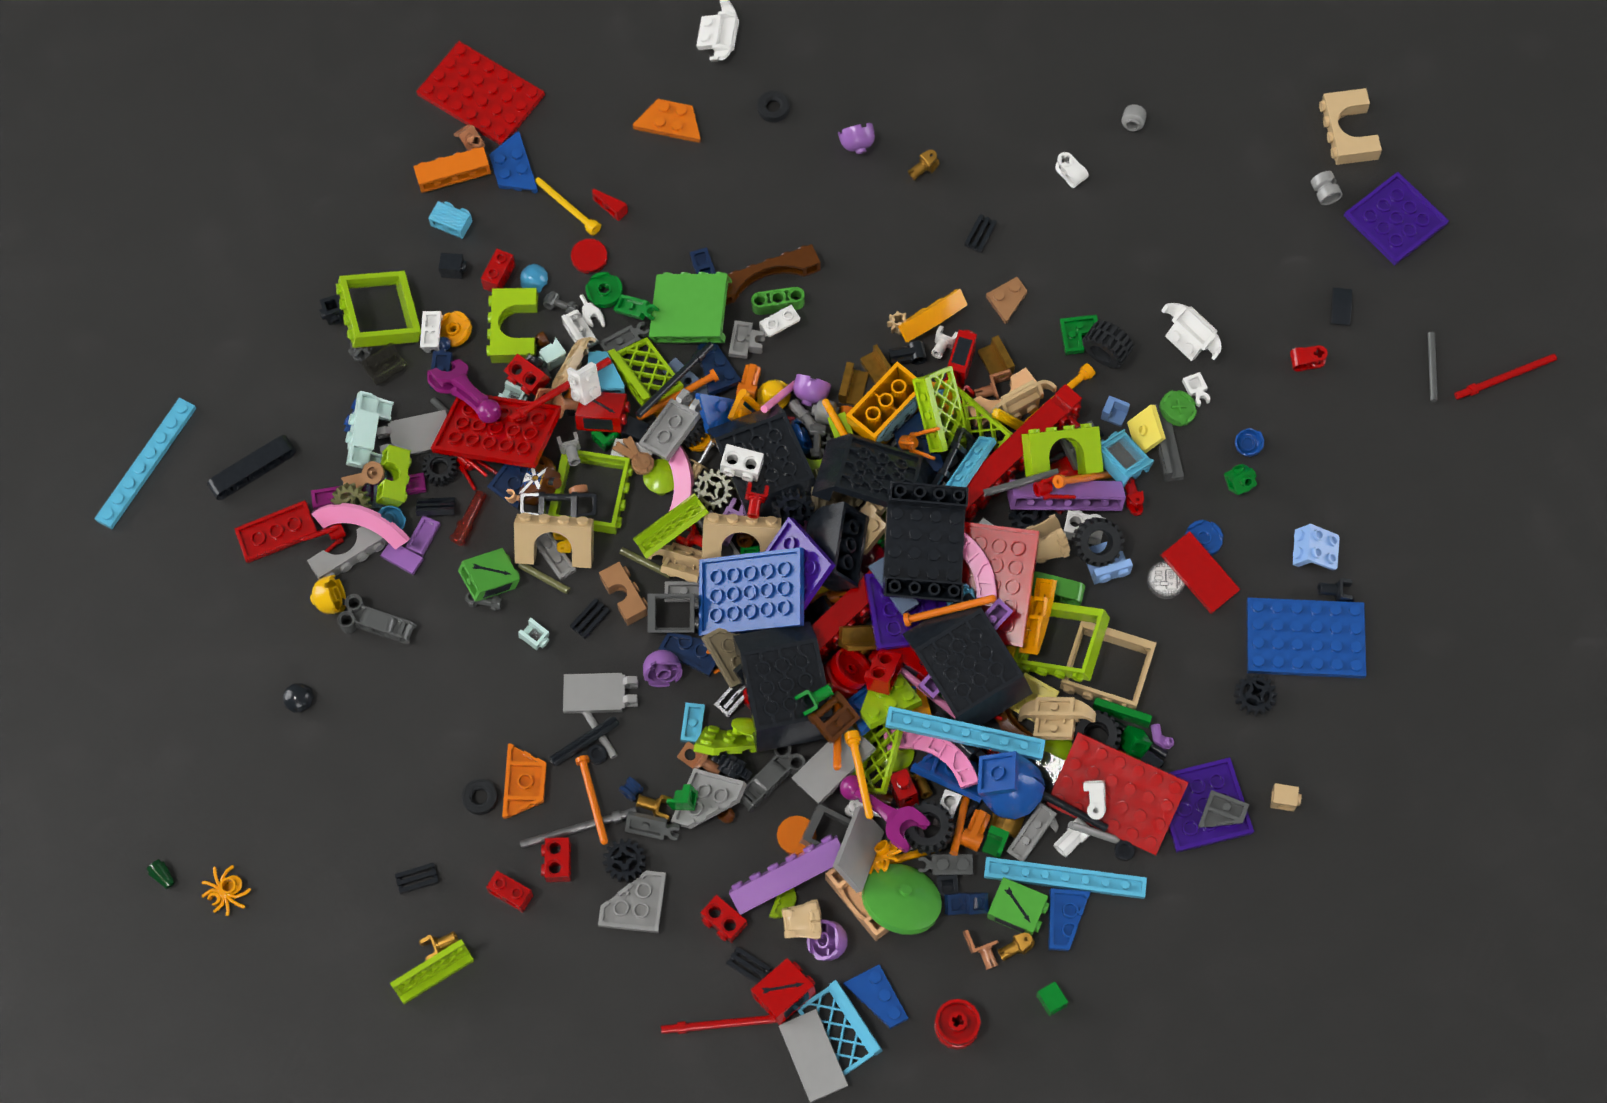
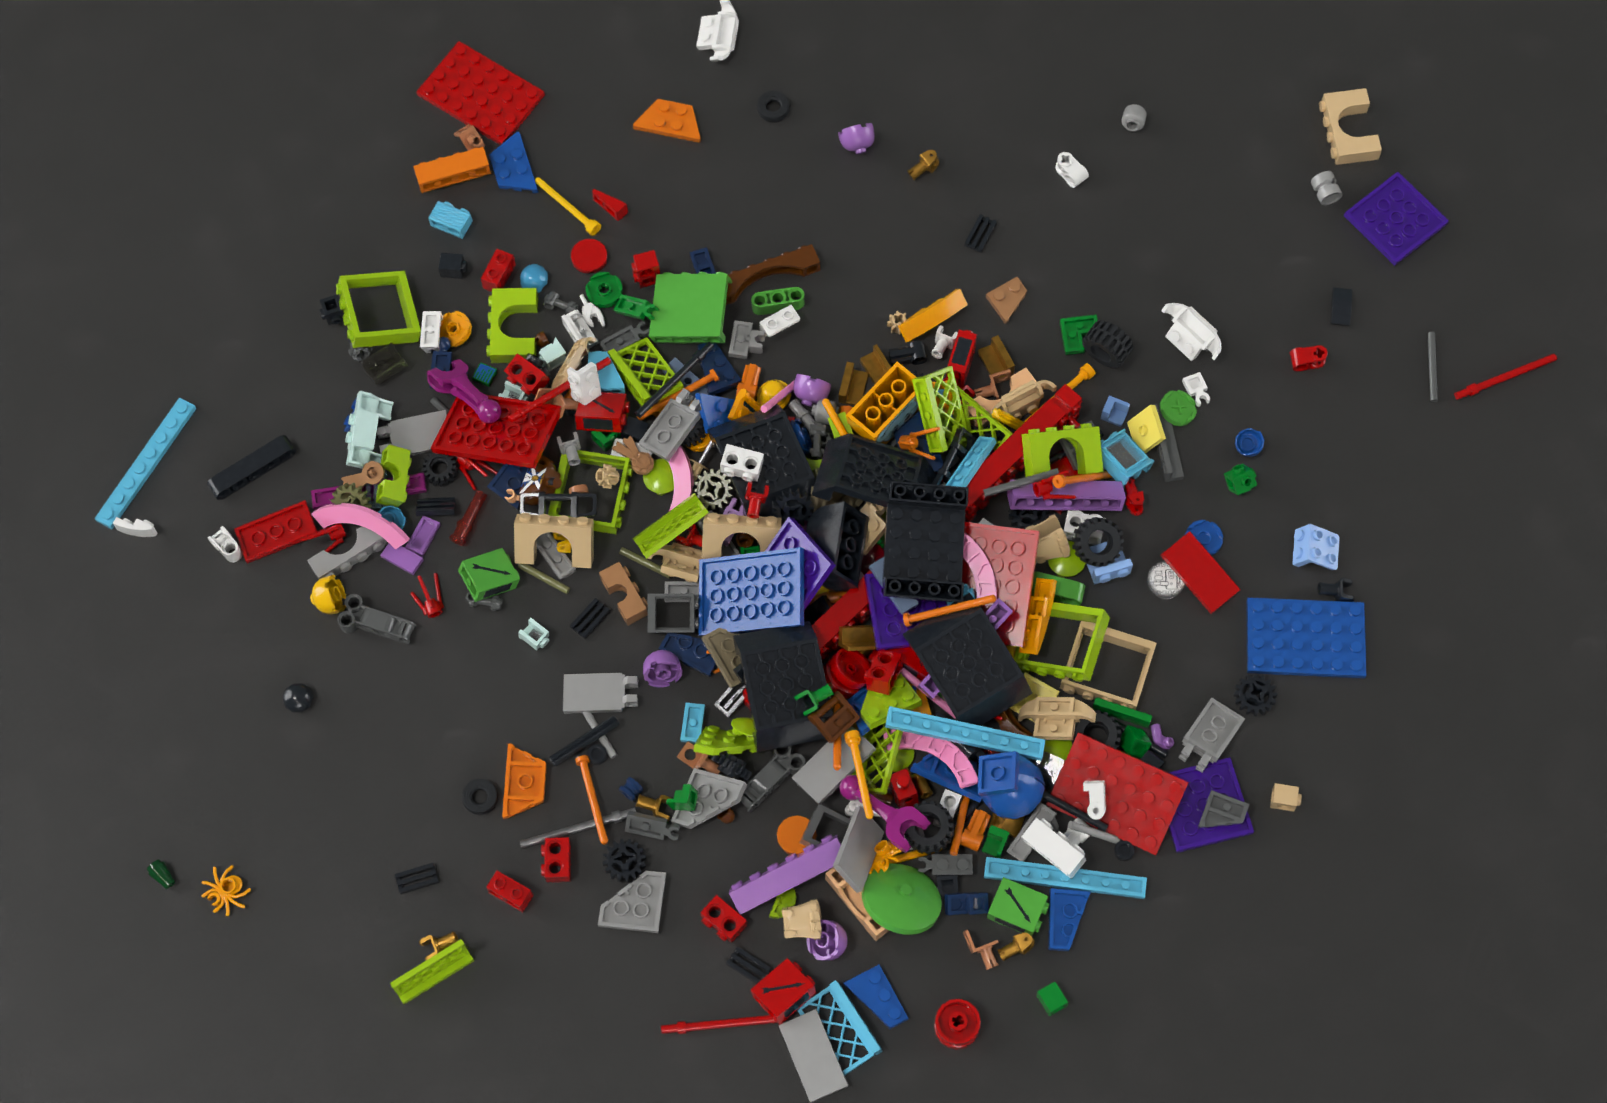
none -> white slope [113,517,158,537]
none -> white piece [207,526,243,563]
none -> red plant [410,573,444,618]
none -> tile [472,362,498,387]
none -> tan gear [595,464,619,489]
none -> red brick [631,250,660,288]
none -> white brick [1021,818,1086,879]
none -> lime dish [1048,541,1086,578]
none -> light grey tile [1178,698,1245,772]

